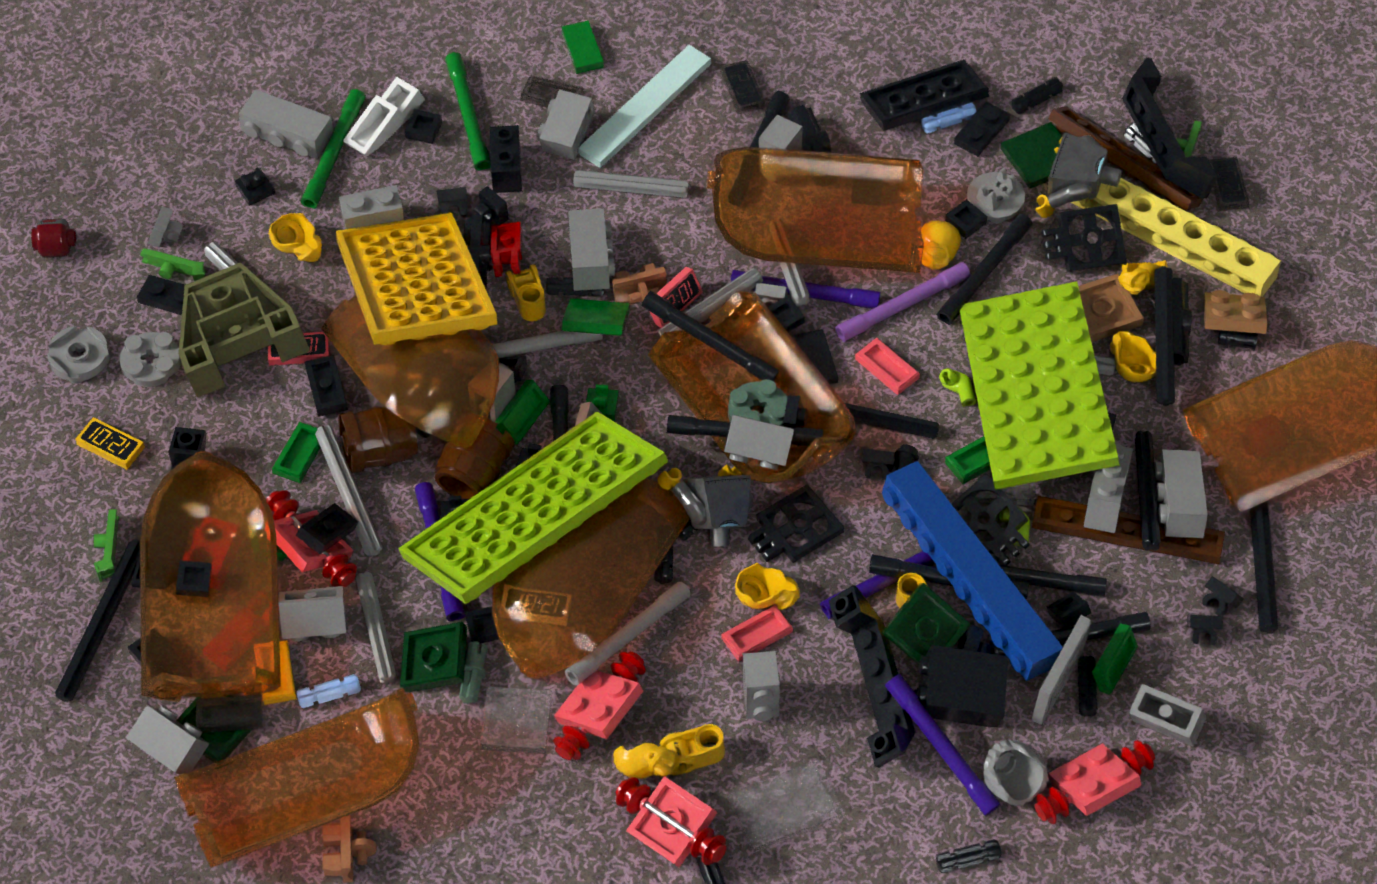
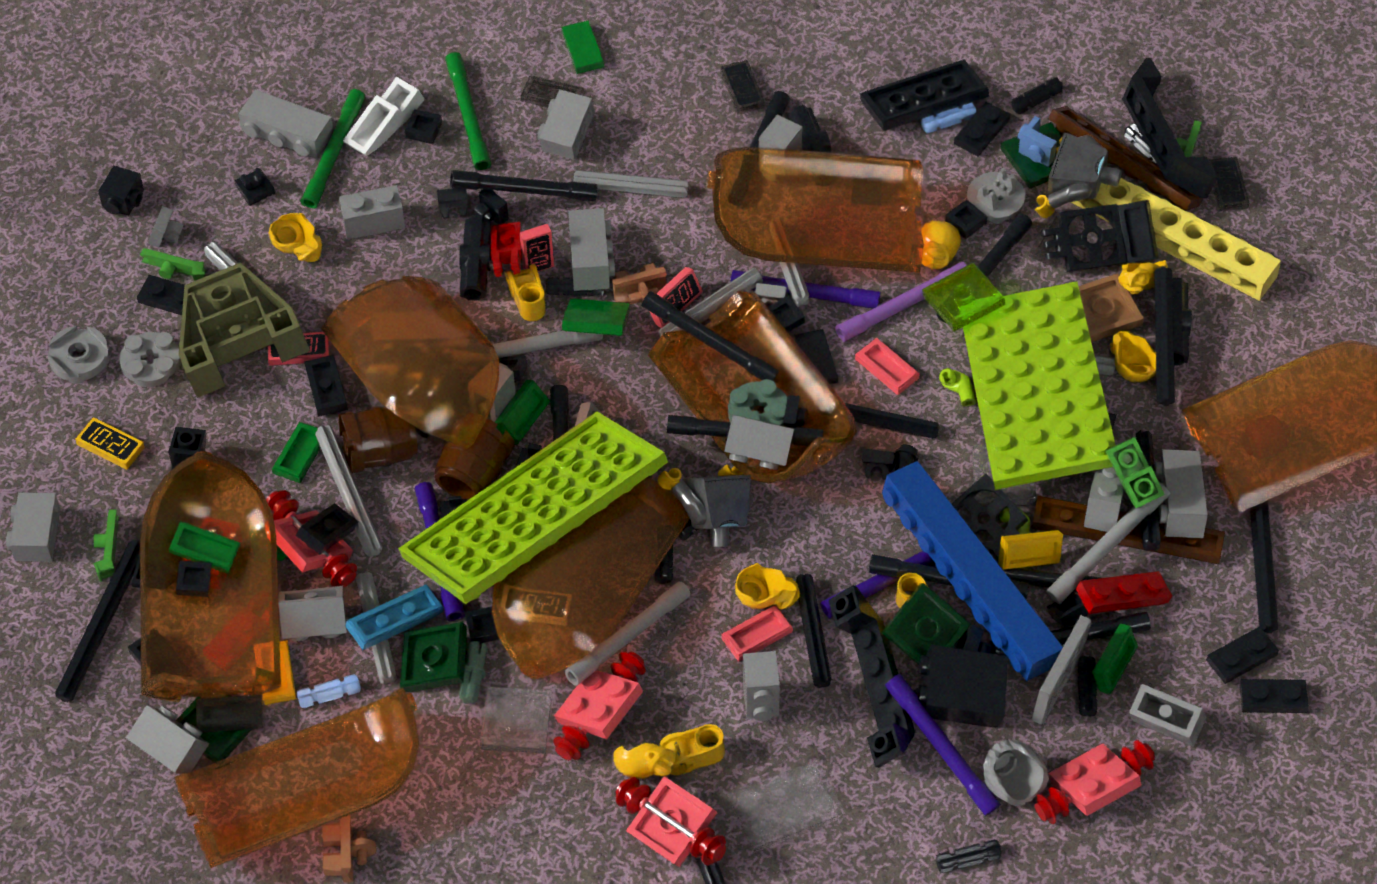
dark red head [31,218,77,258] -> none
yellow plate [336,213,498,346] -> none
black brick [490,125,522,193] -> none
light aqua tile [578,45,711,168] -> none
green tile [586,384,619,421] -> none
black piece [748,484,844,563] -> none
green tile [945,436,991,484] -> none
black tile [1187,615,1223,645] -> none
black tile [1202,576,1244,616] -> none
medium nougat plate [1203,290,1267,334] -> none
black pin [1218,330,1258,350] -> none
none -> light grey brick [6,492,61,562]
none -> black brick [98,165,144,216]
none -> green tile [169,521,241,574]
none -> dark azure tile [345,584,444,650]
none -> black piece [450,170,597,201]
none -> tile [520,224,554,272]
none -> black axle [796,574,832,688]
none -> clear neon green tile [922,263,1006,332]
none -> yellow tile [998,530,1063,570]
none -> medium blue bracket [1018,116,1057,167]
none -> light grey piece [1046,482,1170,604]
none -> red plate [1075,571,1173,614]
none -> bright green slope [1105,437,1165,508]
none -> black tile [1118,200,1159,263]
none -> black plate [1206,626,1279,684]
none -> black plate [1239,679,1309,713]

